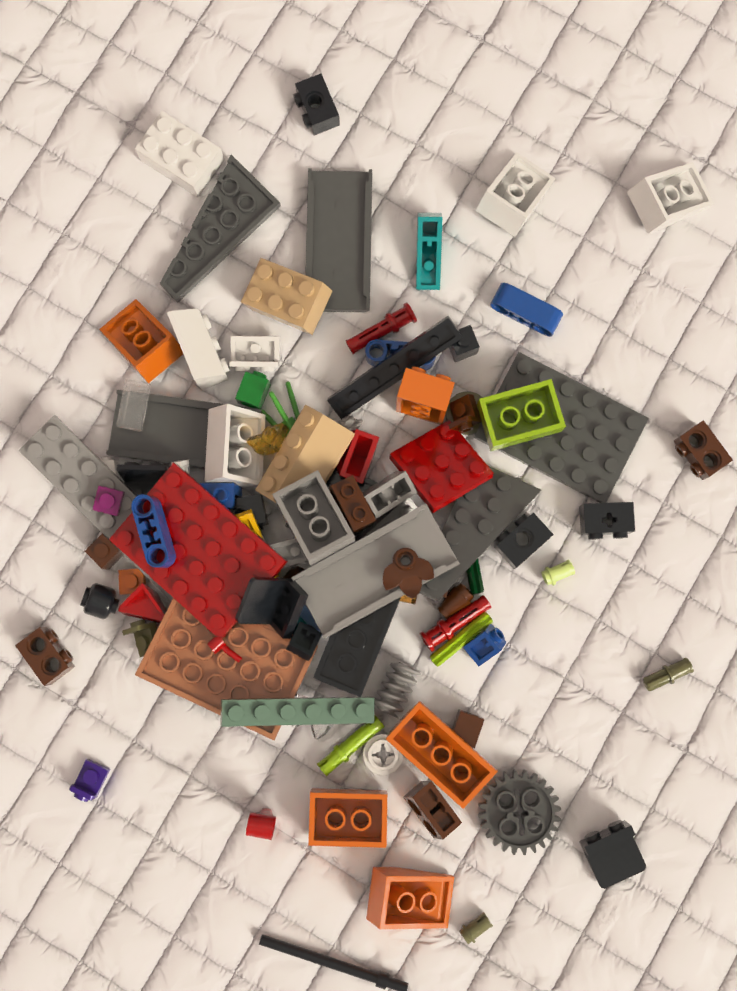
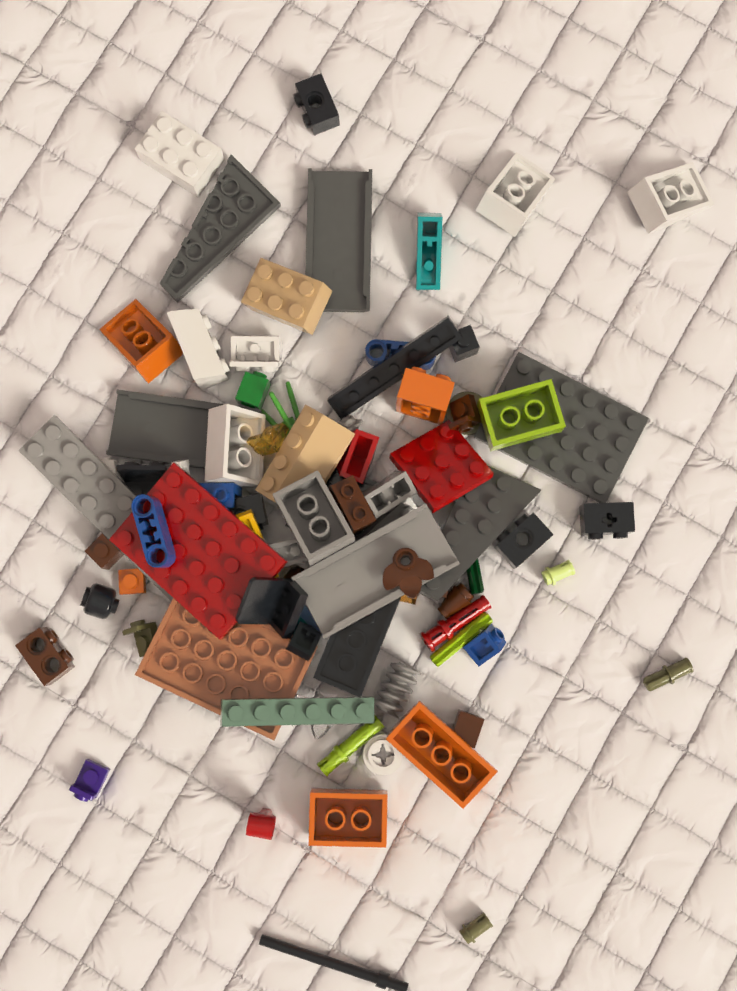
magenta plate [92,485,125,516] -> none
clear tile [116,379,151,432] -> none
red slope [118,583,167,623] -> none
red hand [208,637,242,663] -> none
red pin [346,302,417,354] -> none
orange slope [366,867,454,929] -> none
reddish brown brick [404,781,462,840] -> none
dark grey gear [478,769,561,855] -> none
blue beam [490,283,563,337] -> none
black bracket [579,820,646,889] -> none
reddish brown brick [674,420,733,480] -> none

